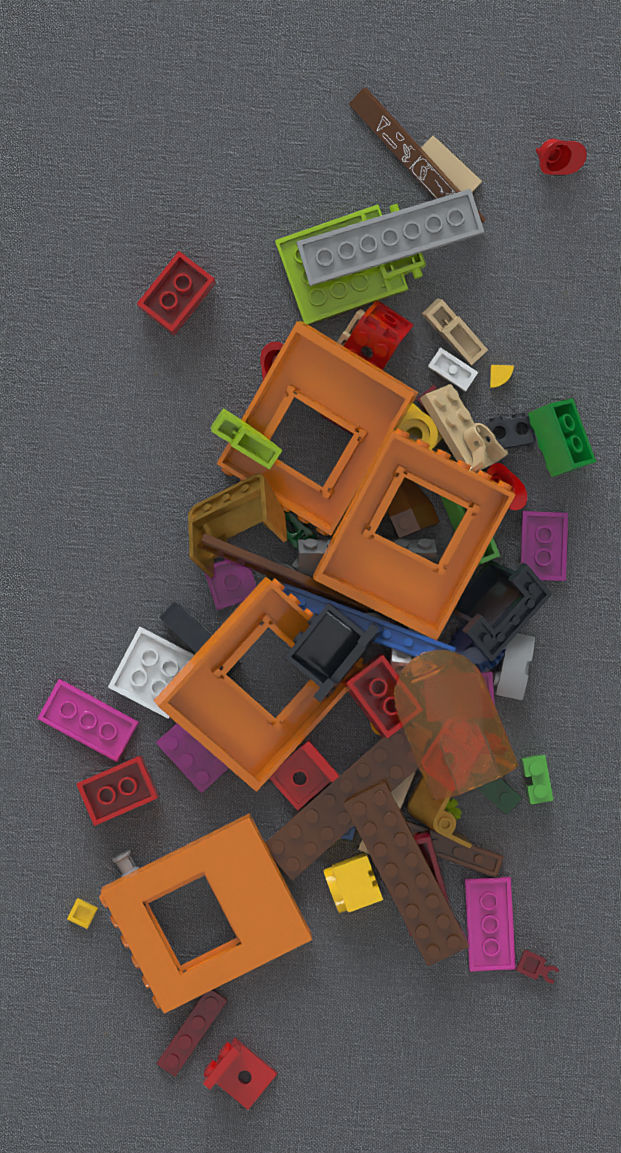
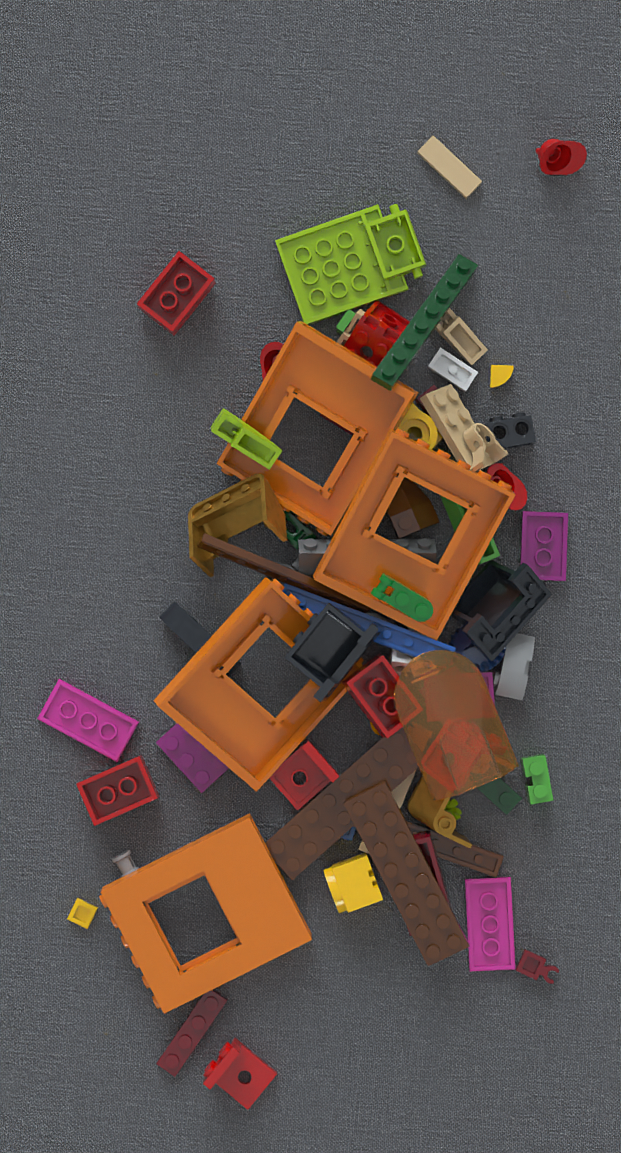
white plate [108,626,194,719] -> none
magenta plate [204,559,257,610] -> none
light grey plate [296,189,484,287] -> none
reddish brown tile [349,87,486,224] -> none
green brick [528,398,597,477] -> none
none -> bright green tile [336,309,356,335]
none -> dark green plate [371,254,478,391]
none -> green plate [371,573,433,622]

